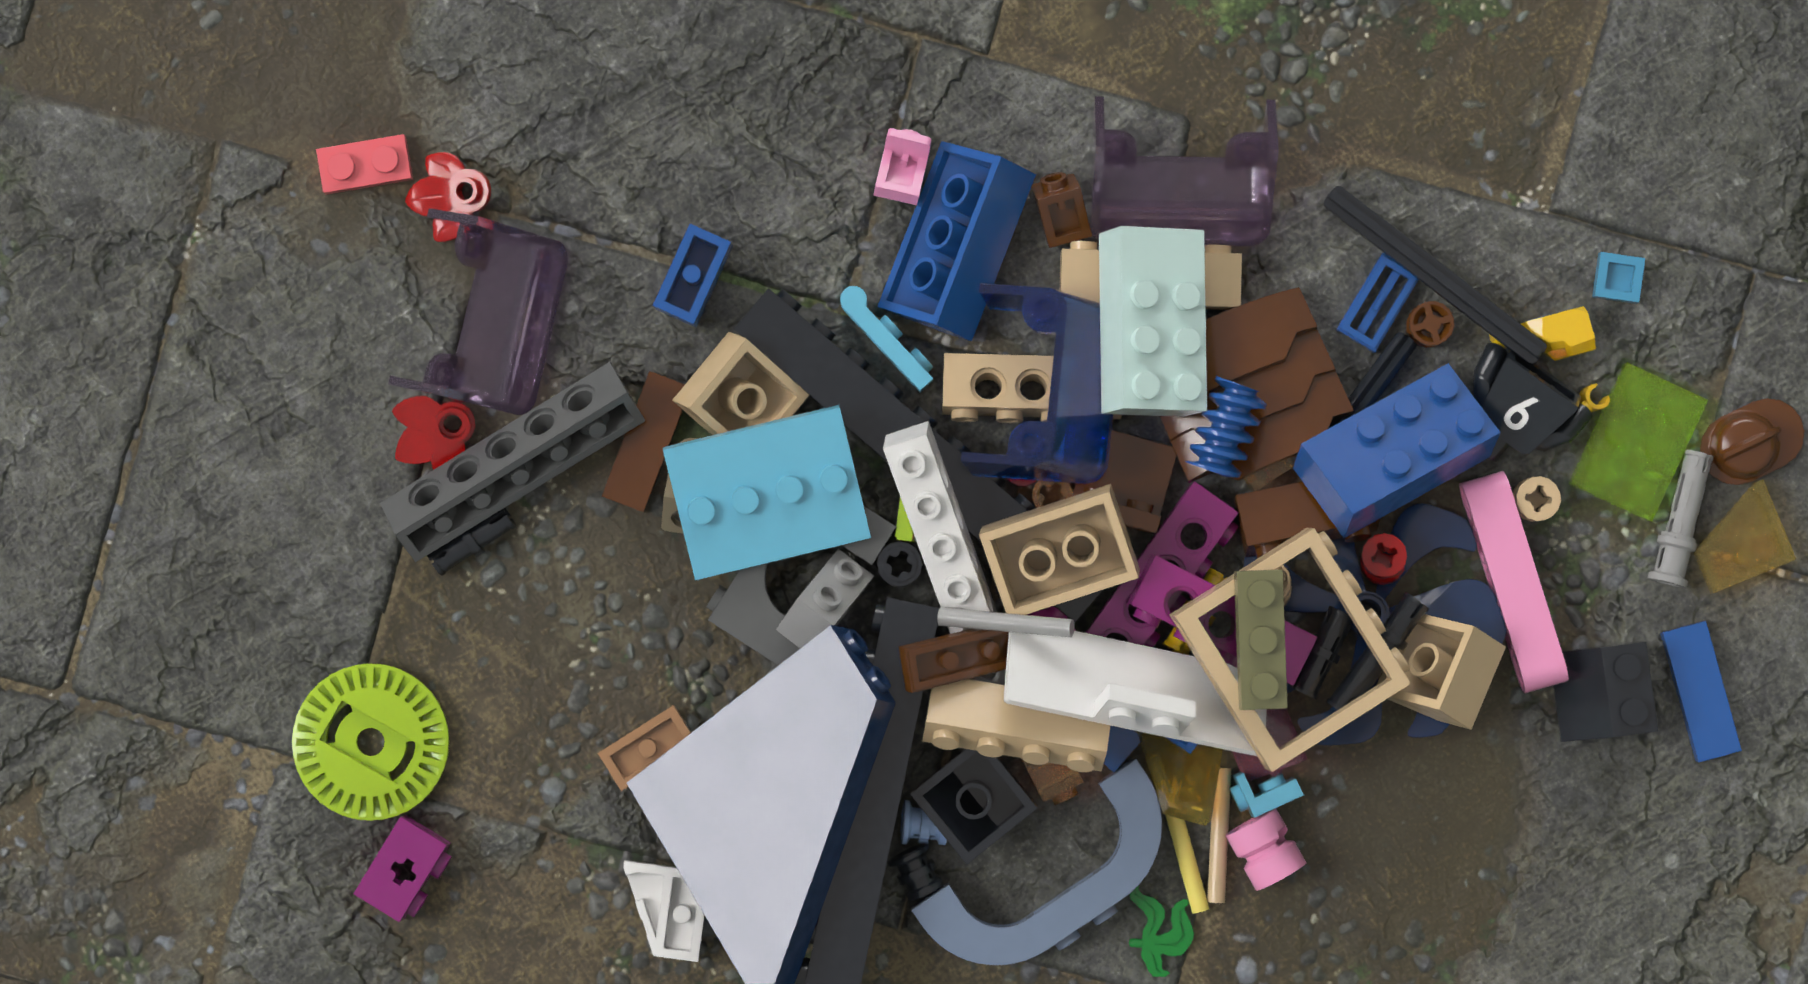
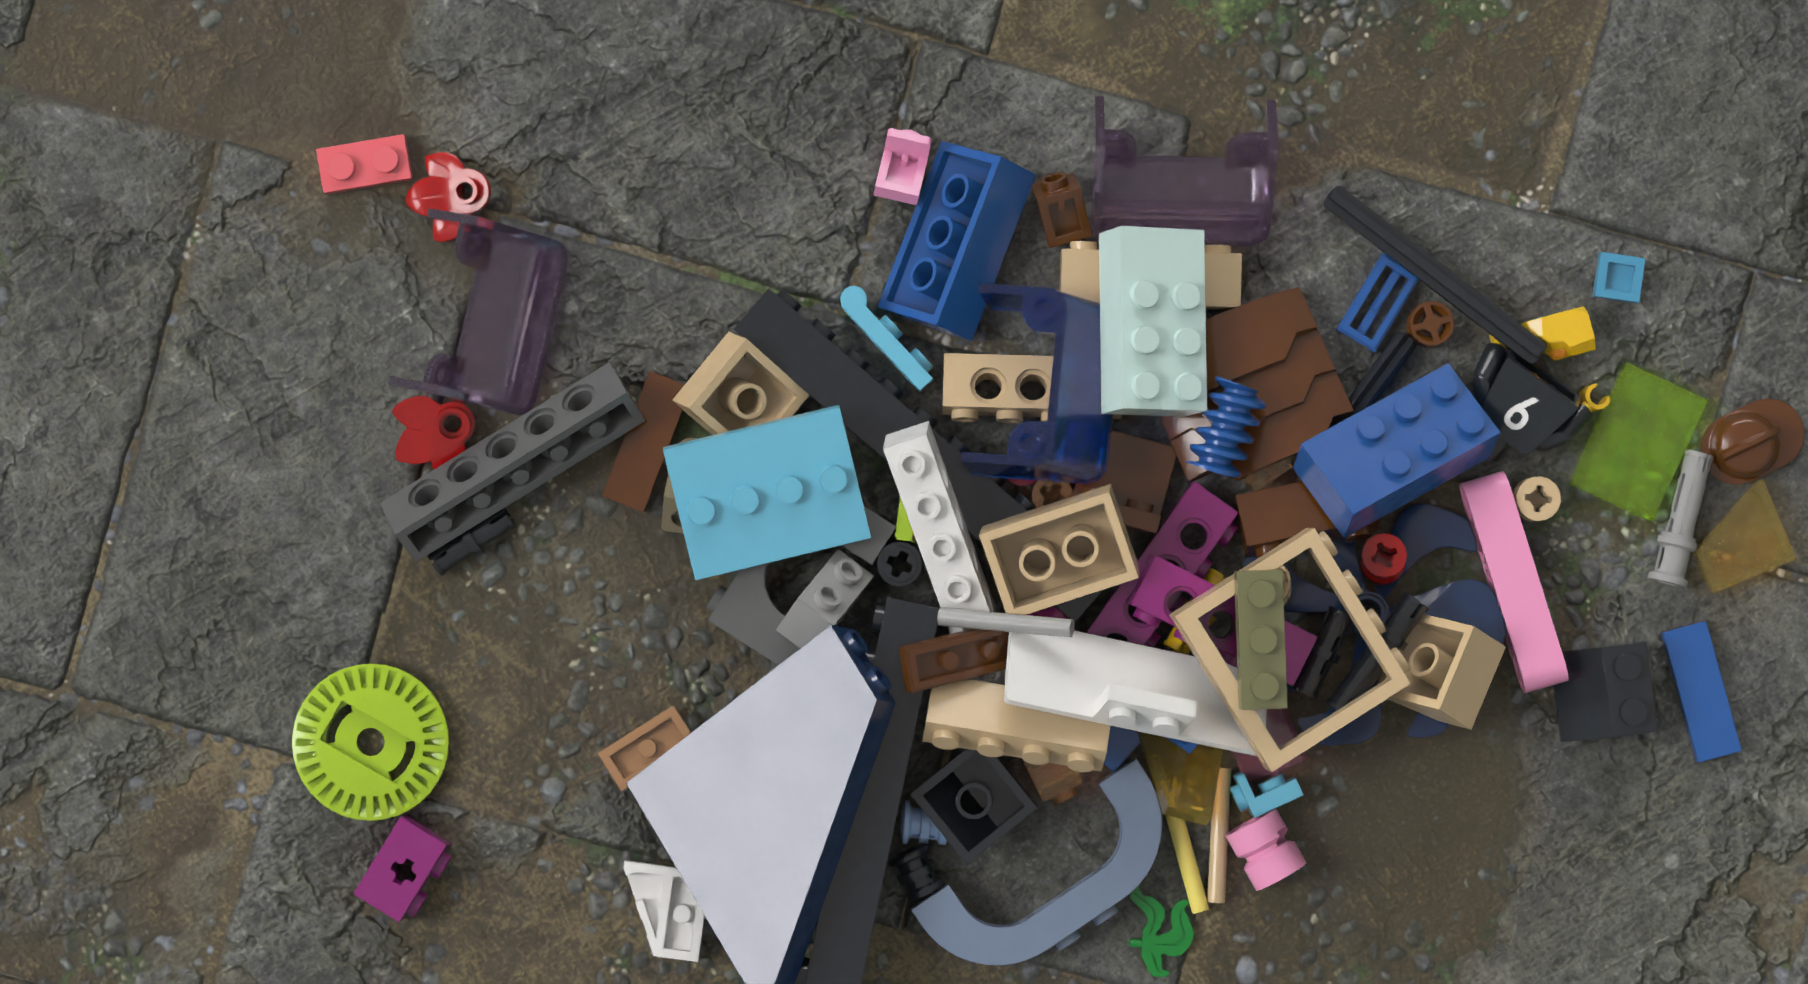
blue brick [653,224,733,328] -> none

